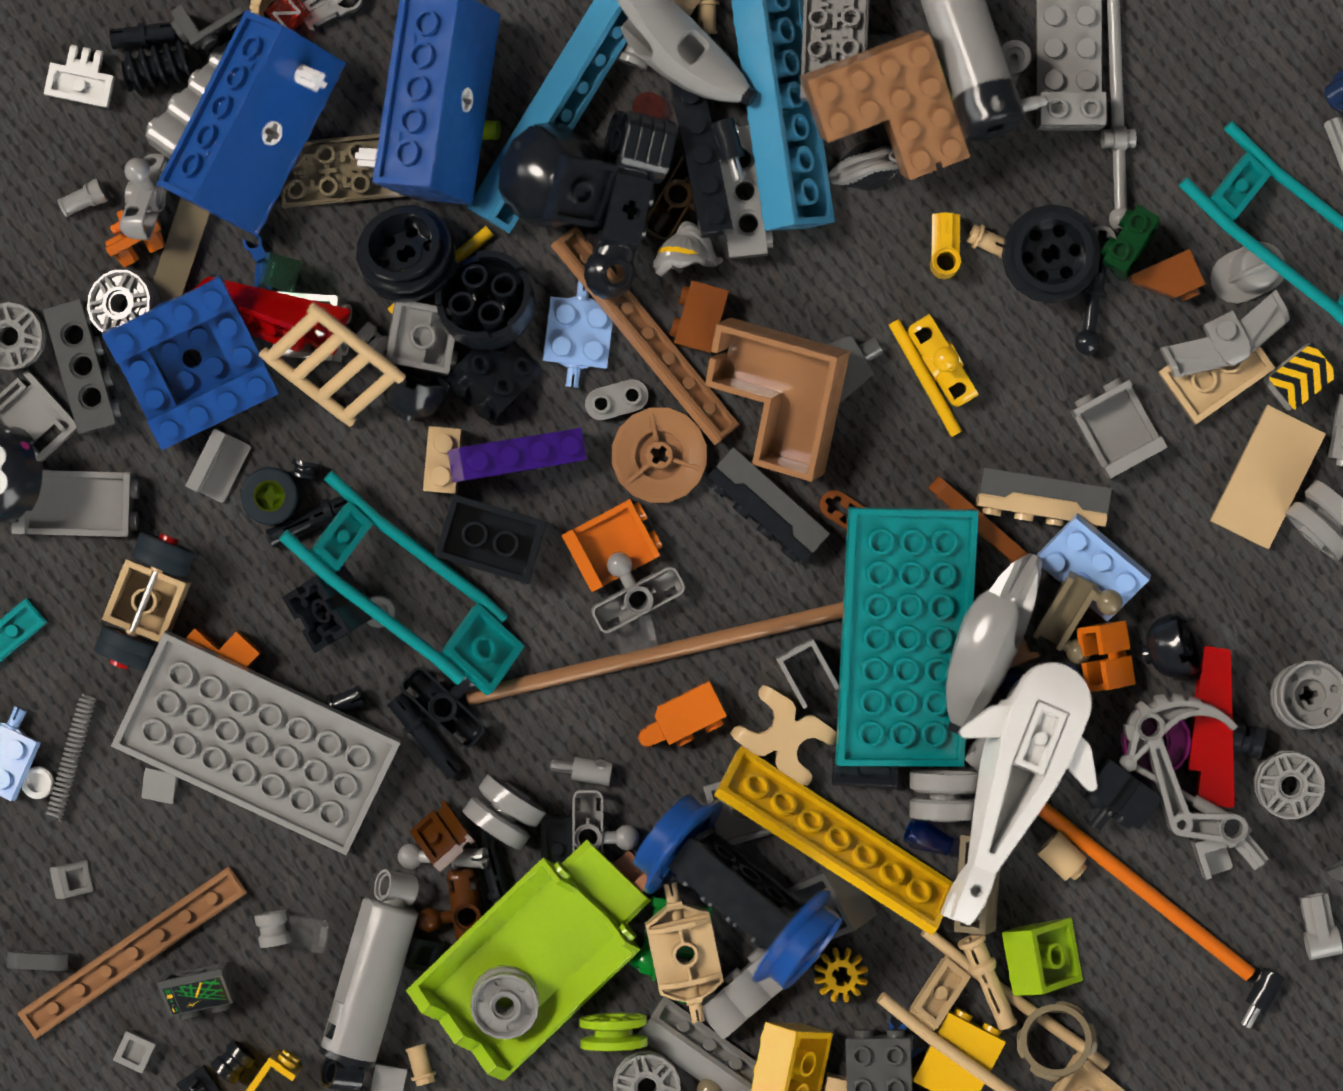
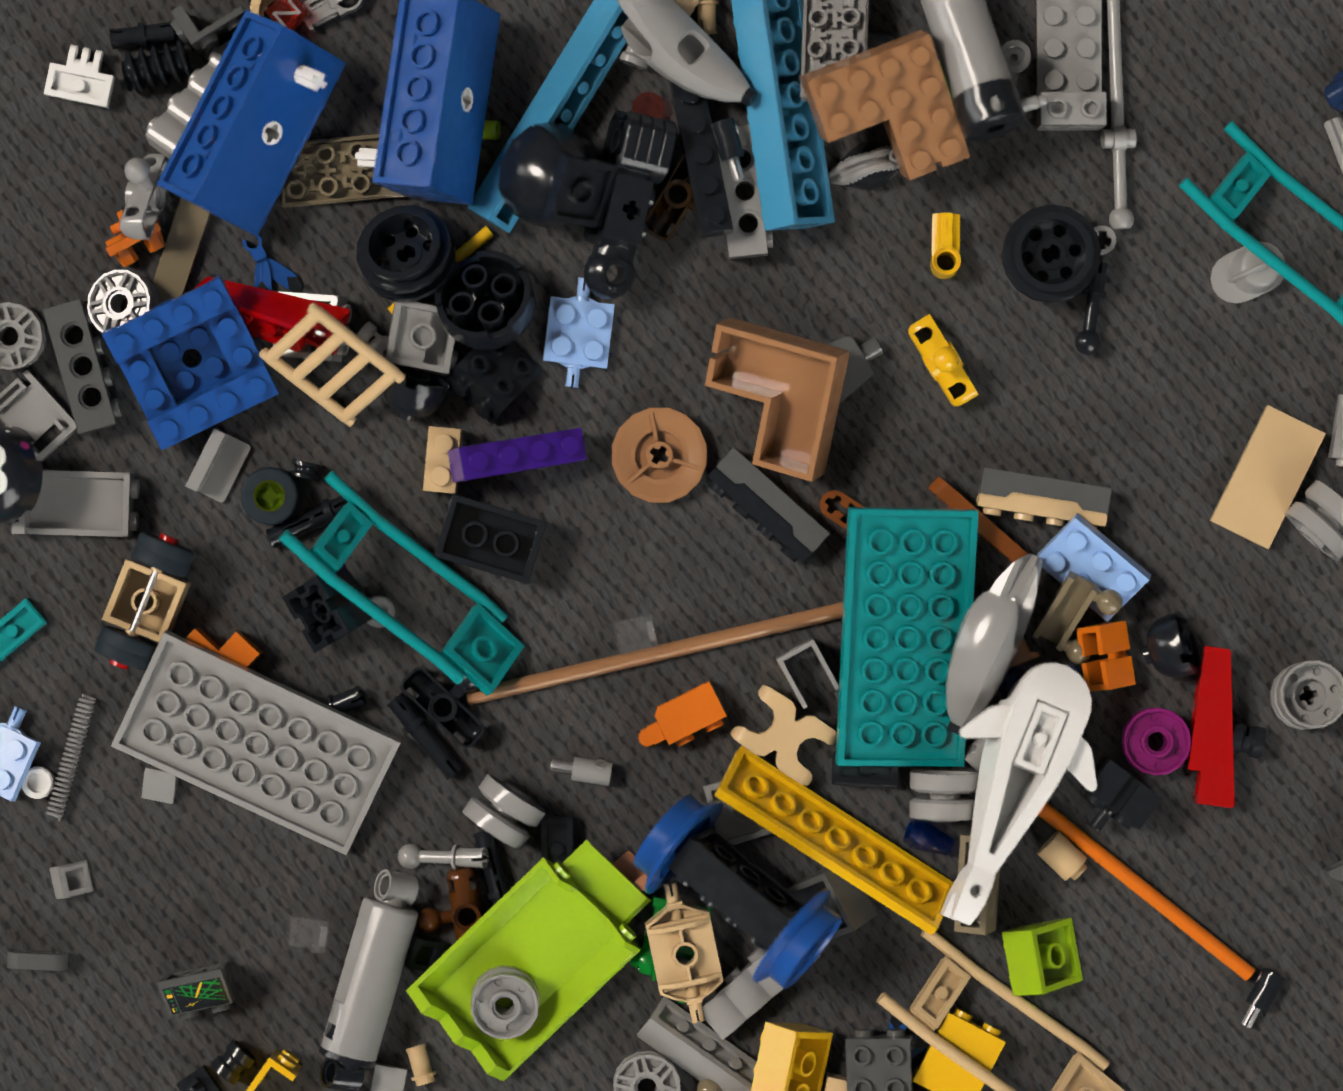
medium nougat tile [17,866,248,1040] -> none
light grey pin [58,177,109,218] -> none
light grey plate [113,1029,157,1074] -> none
light grey wheel [254,910,291,948] -> none
clear green brick [258,252,302,293] -> none
reddish brown plate [409,800,475,872] -> none
medium nougat tile [551,226,740,445] -> none
orange panel [561,499,663,592] -> none
light grey piece [572,789,639,854] -> none
lime wheel [579,1013,648,1051] -> none
light grey plate [585,379,648,421] -> none
light grey piece [591,552,685,633] -> none
light grey hair [653,221,723,277] -> none
dark orange brick [670,280,729,355] -> none
yellow gear [814,947,868,1002] -> none
yellow piece [888,319,962,437] -> none
tan pin [958,934,1018,1030] -> none
tan pin [967,224,1004,259] -> none
dark tan piece [1017,1001,1098,1082] -> none
light grey panel [1070,377,1168,479] -> none
dark green plate [1101,204,1160,282] -> none
light grey piece [1119,693,1269,870] -> none
dark orange slope [1127,249,1205,302] -> none
tan plate [1158,316,1275,425] -> none
light grey plate [1160,290,1290,378] -> none
light grey panel [1191,833,1233,880] -> none
light grey wheel [1254,750,1325,819] -> none
piece [1263,342,1338,411] -> none
light grey piece [1299,892,1343,960] -> none

